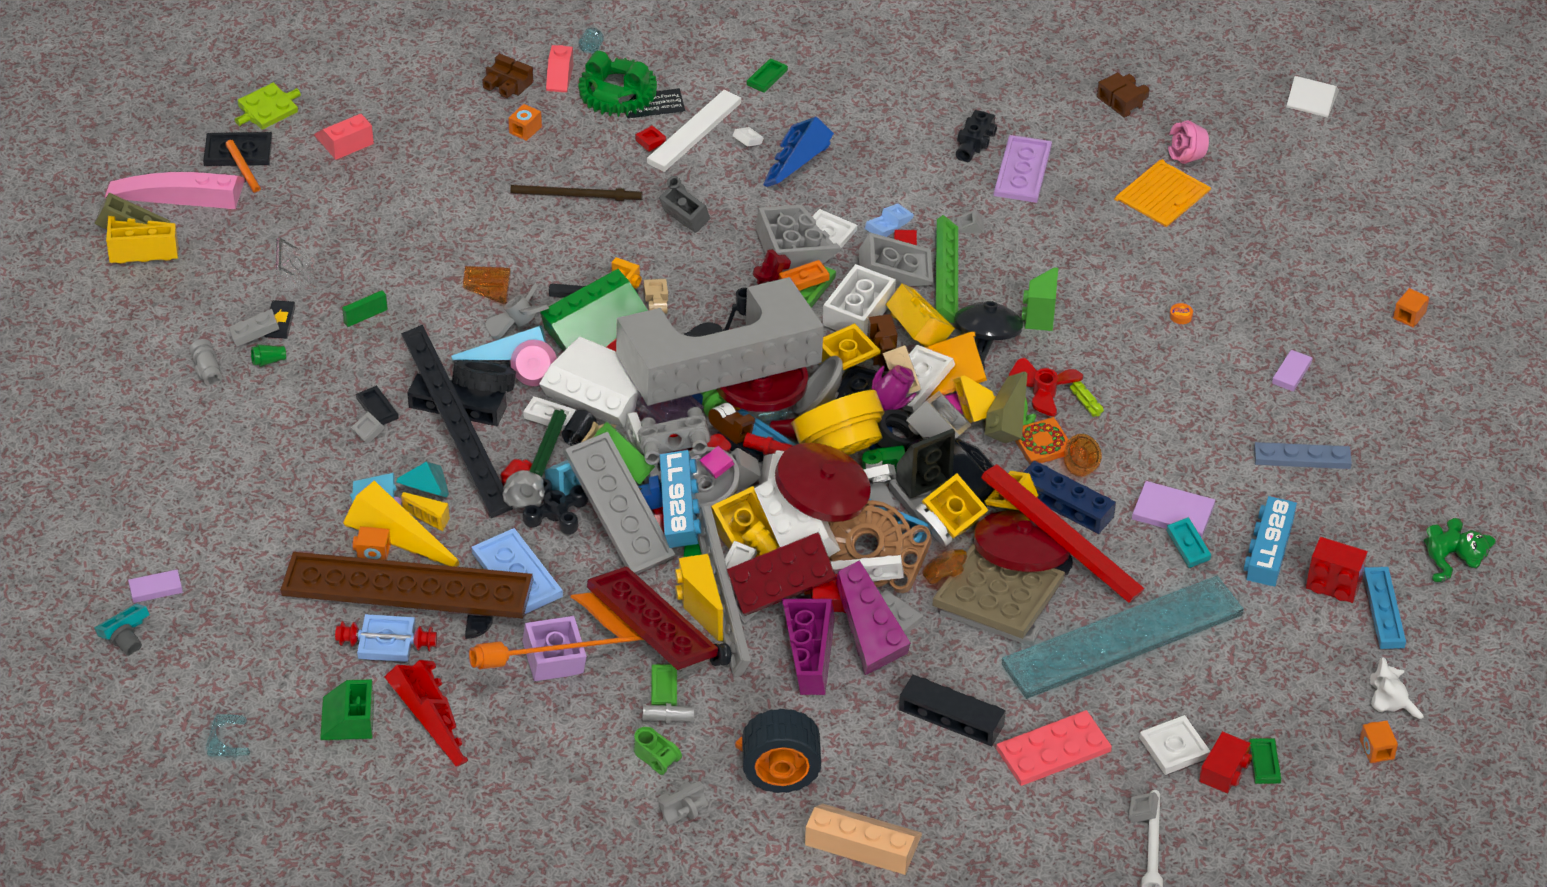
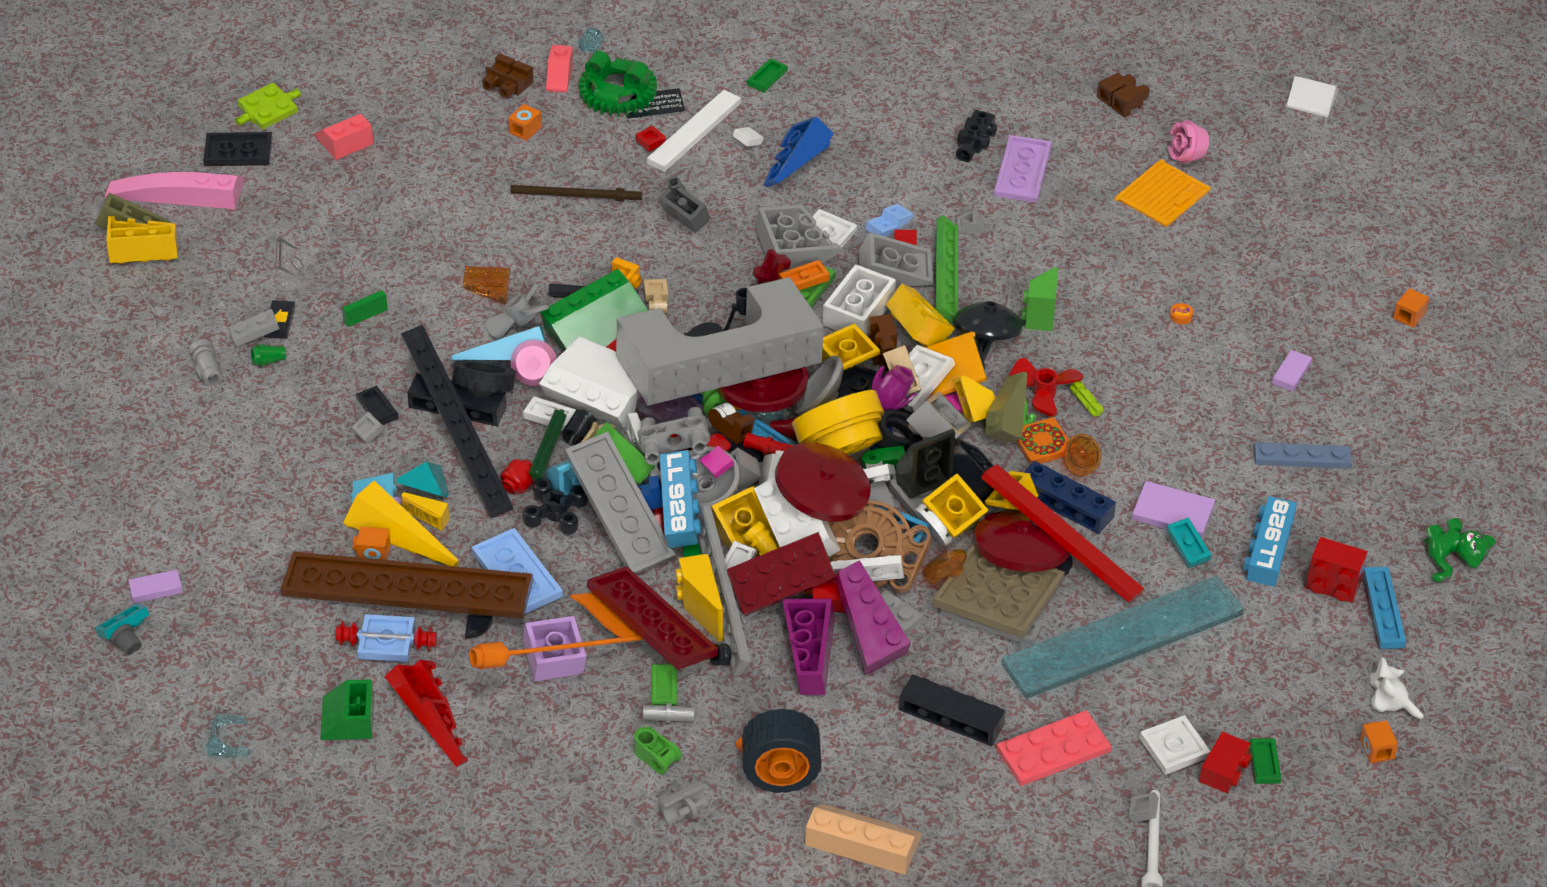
orange piece [225,140,261,193] -> none
light grey hair [503,470,545,508] -> none

